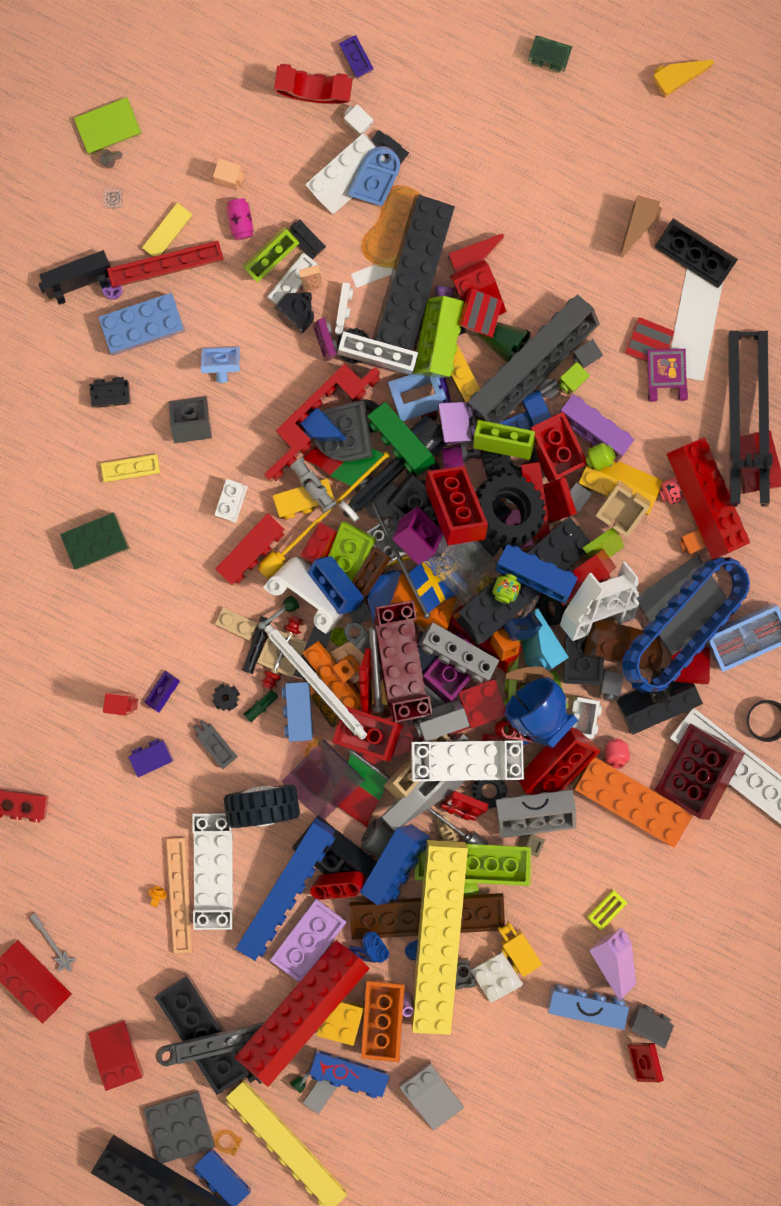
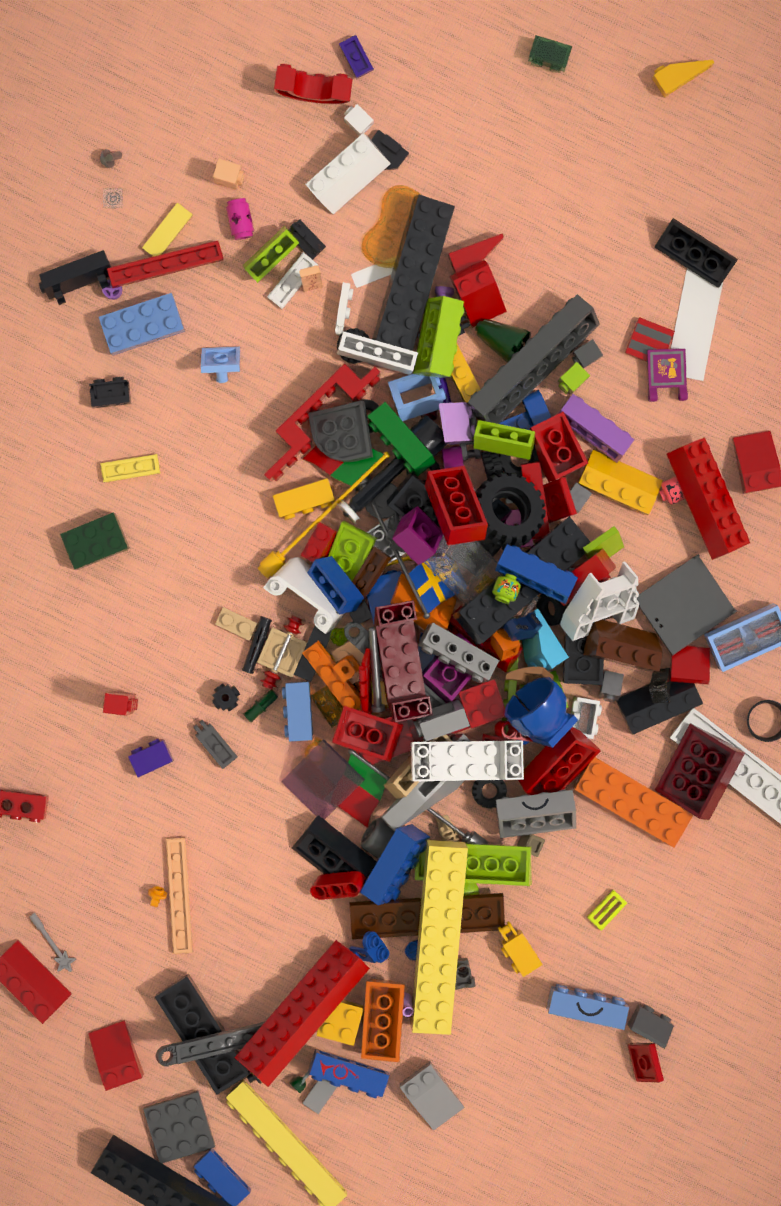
lime tile [74,97,142,155] -> none
dark purple plate [144,670,180,713] -> none
dark grey slope [169,396,212,443] -> none
white slope [192,813,233,930] -> none
white window [215,479,248,523] -> none
red brick [215,513,285,585] -> none
clear yellow piece [215,1130,243,1156] -> none
black wheel [224,785,300,828] -> none
blue brick [236,818,336,961] -> none
hinge [258,595,299,630] -> none
white piece [264,625,367,740] -> none
lavender plate [270,899,347,982] -> none
black plate [274,292,314,334] -> none
light grey piece [289,457,337,514] -> none
blue slope [301,408,347,441] -> none
magenta piece [313,318,338,362] -> none
medium blue tile [347,146,400,206] -> none
red plate [440,791,489,821] -> none
red tile [458,288,503,337] -> none
white plate [471,952,523,1003] -> none
flat silver plate [539,379,559,398] -> none
lime head [586,443,616,471] -> none
lavender slope [589,927,636,1000] -> none
tan piece [596,480,650,538] -> none
coral head [604,738,630,769] -> none
medium nougat slope [619,195,662,257] -> none
blue piece [622,557,750,692] -> none
orange brick [679,529,706,555] -> none
black piece [728,331,773,507] -> none

